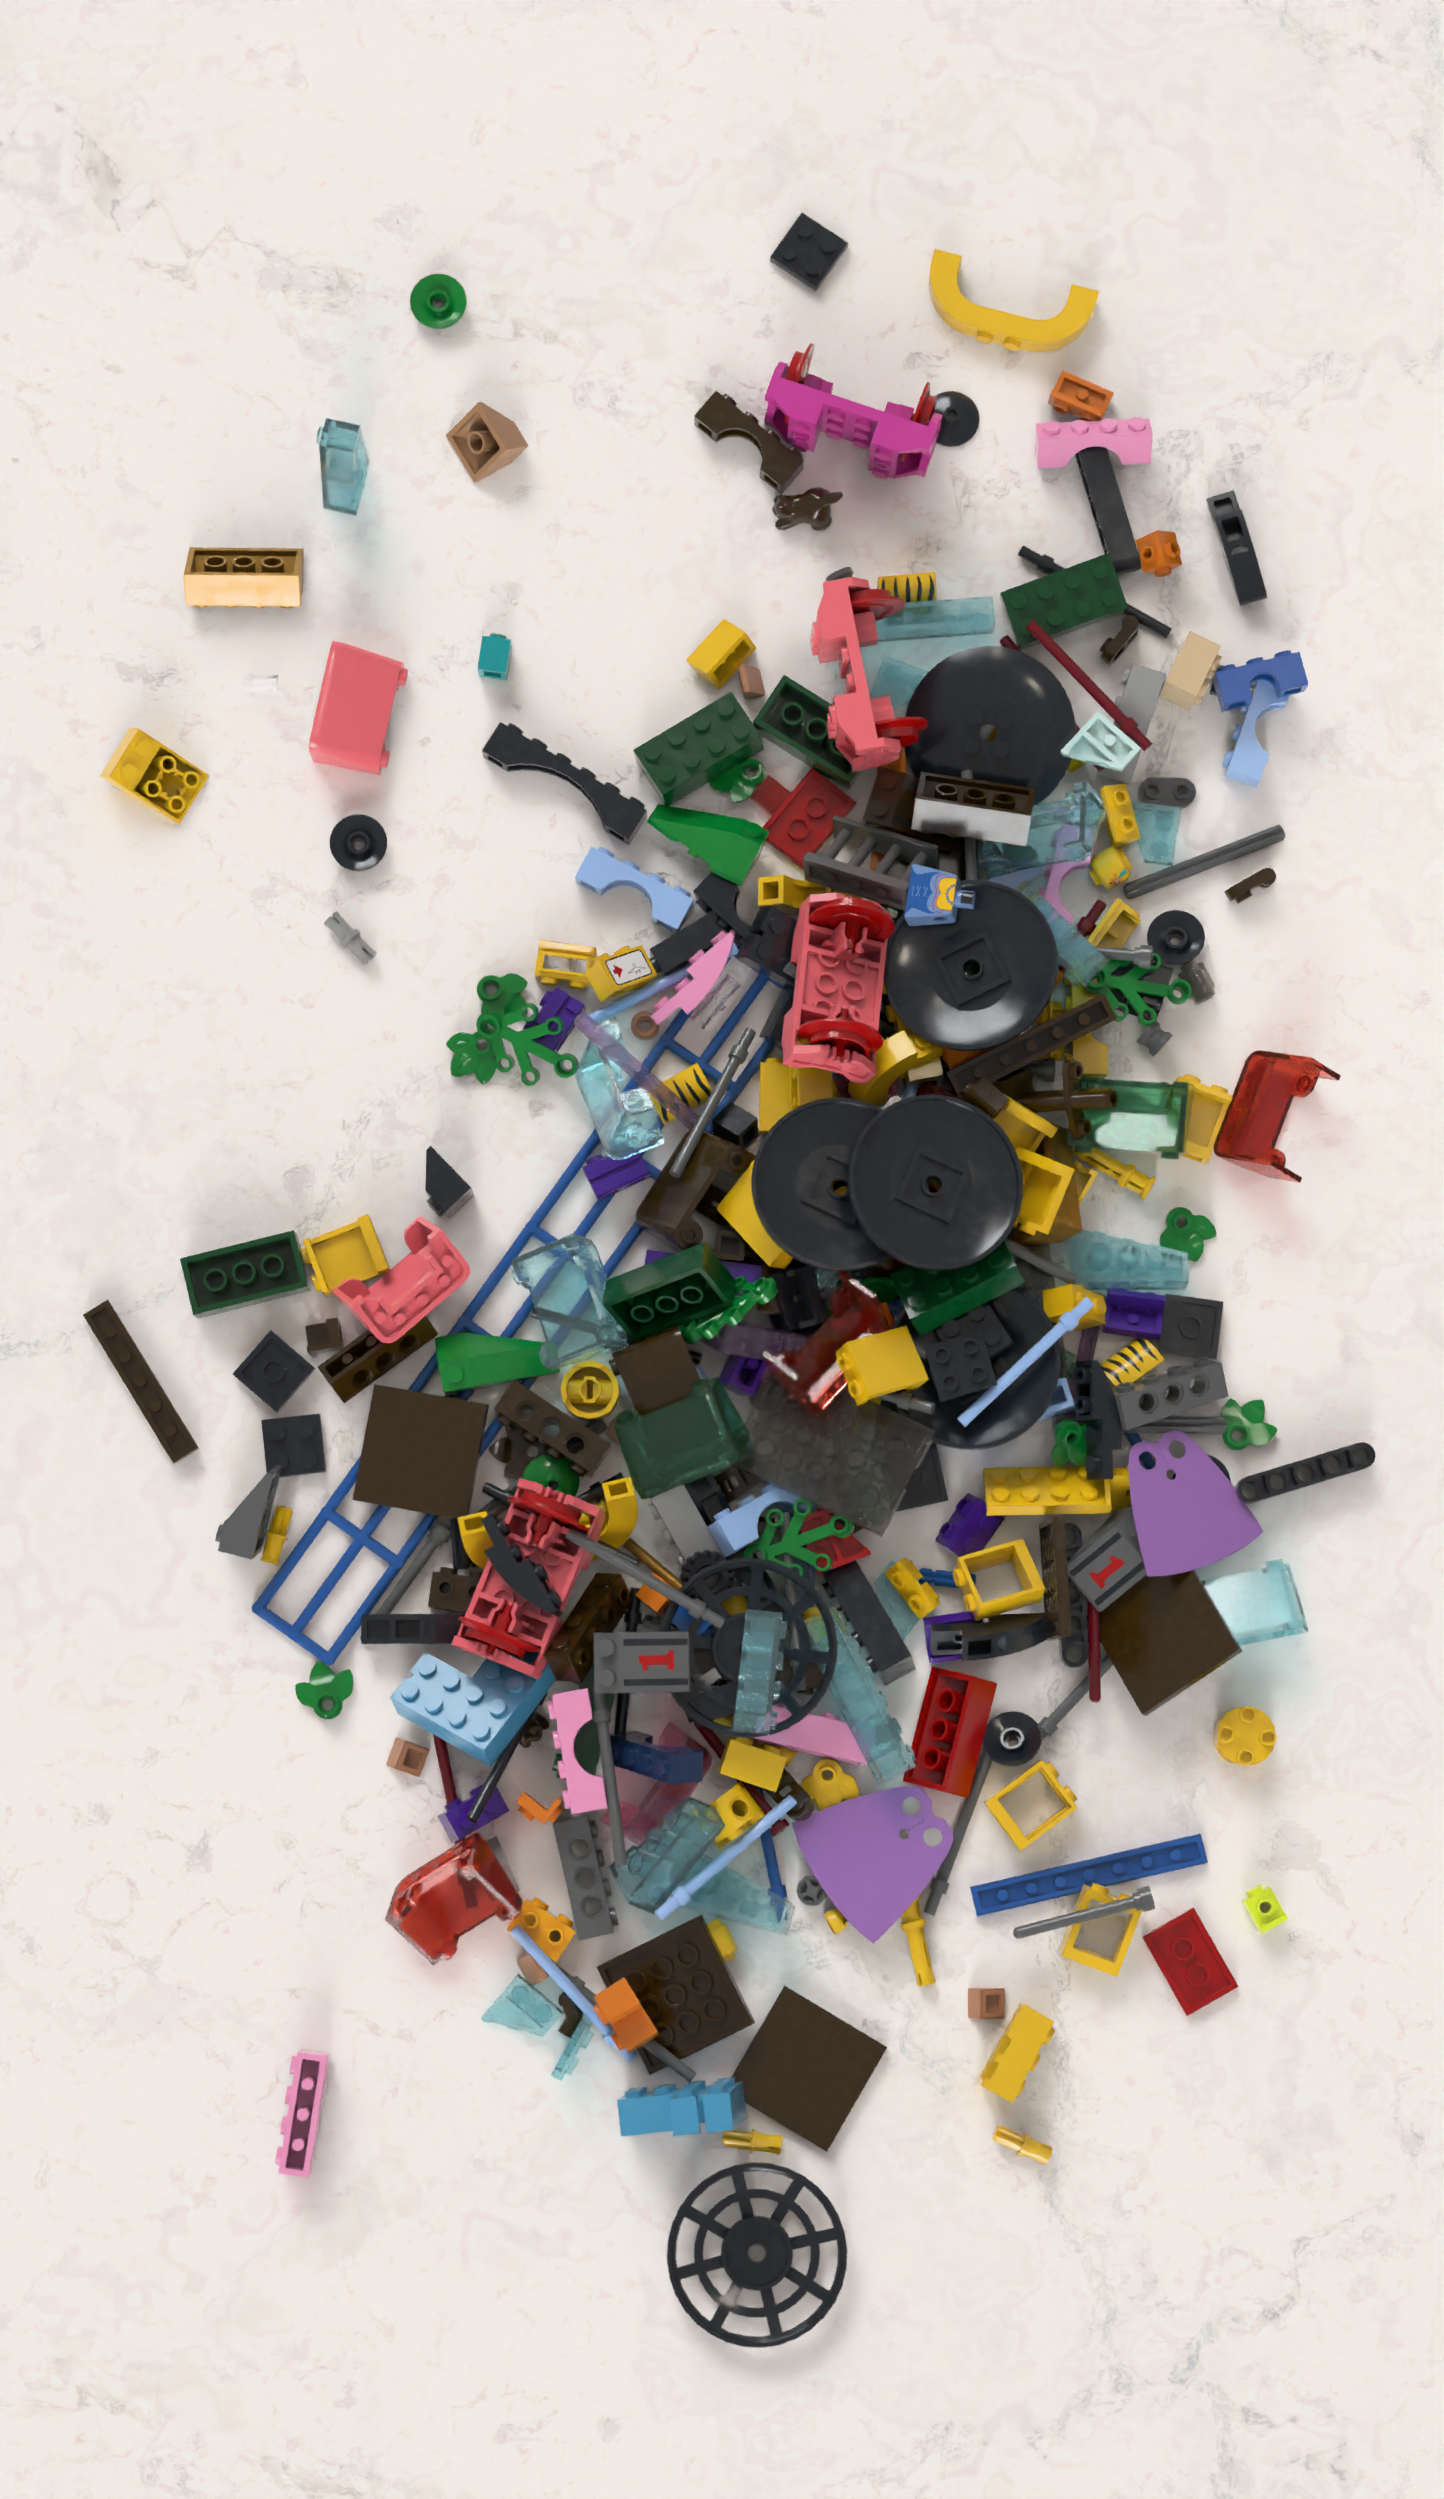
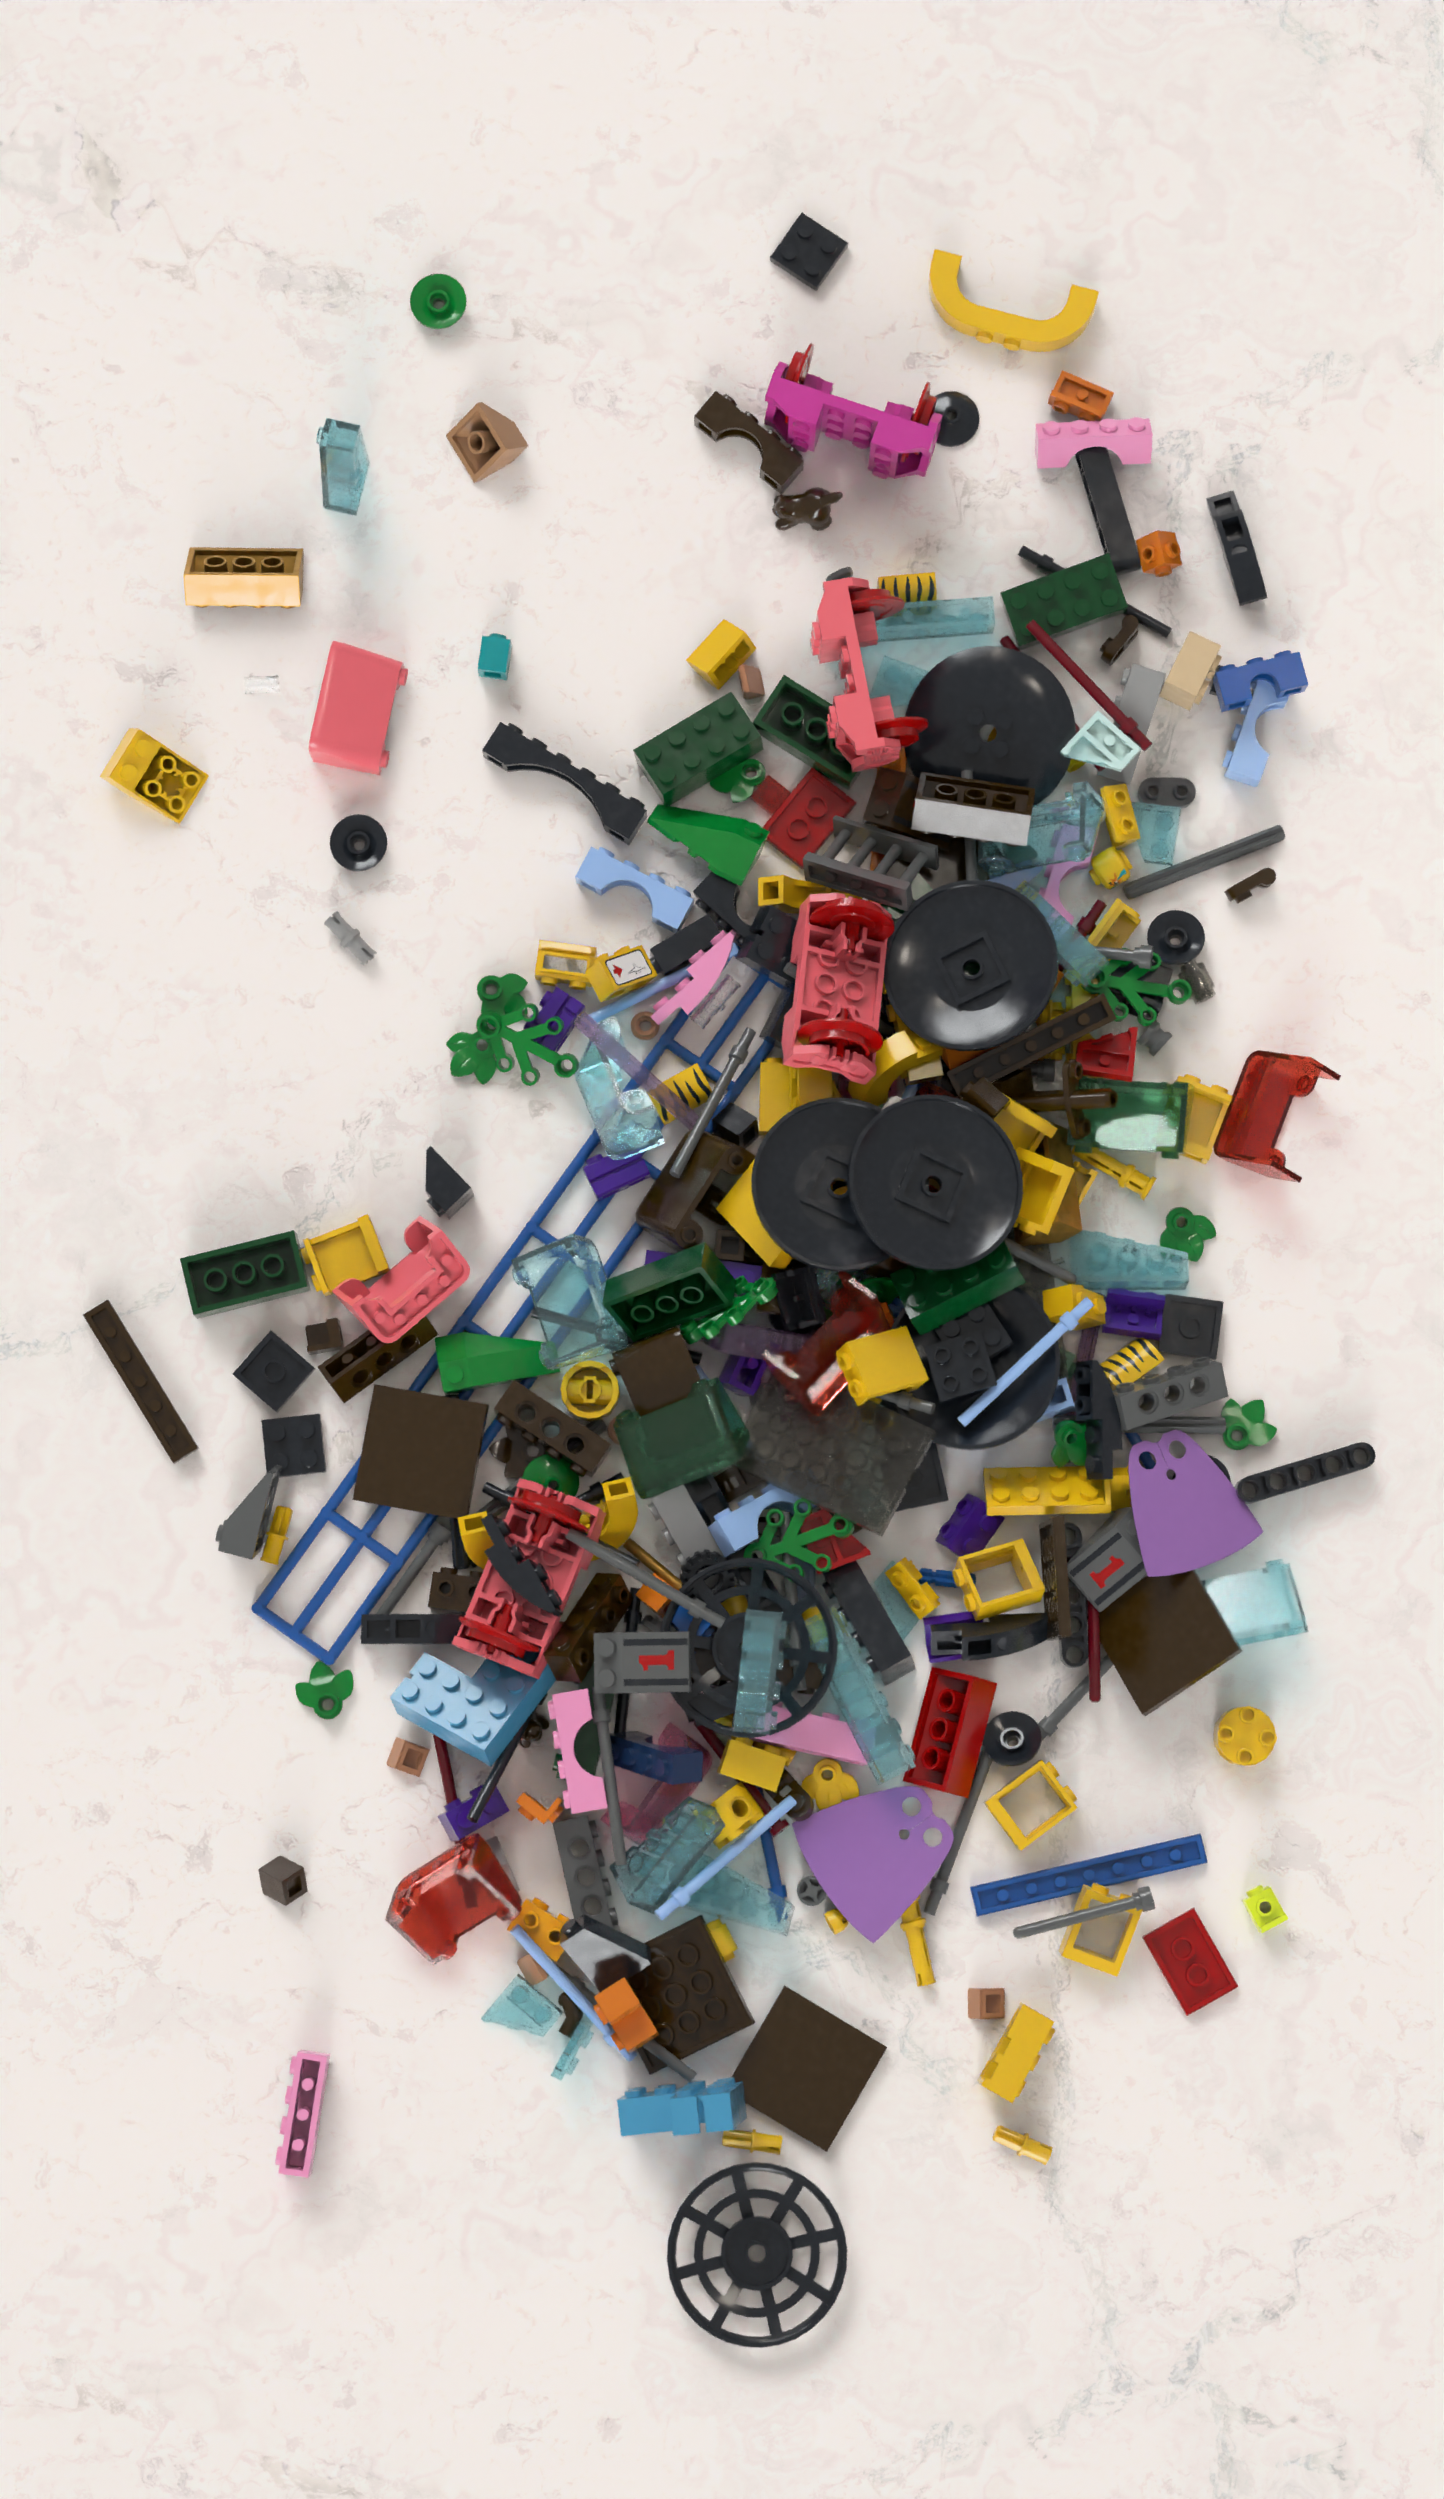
torso [904,864,975,926] -> none
none -> dark brown panel [258,1856,308,1906]
none -> black slope [560,1914,651,1992]
none -> red wing [1075,1027,1138,1082]

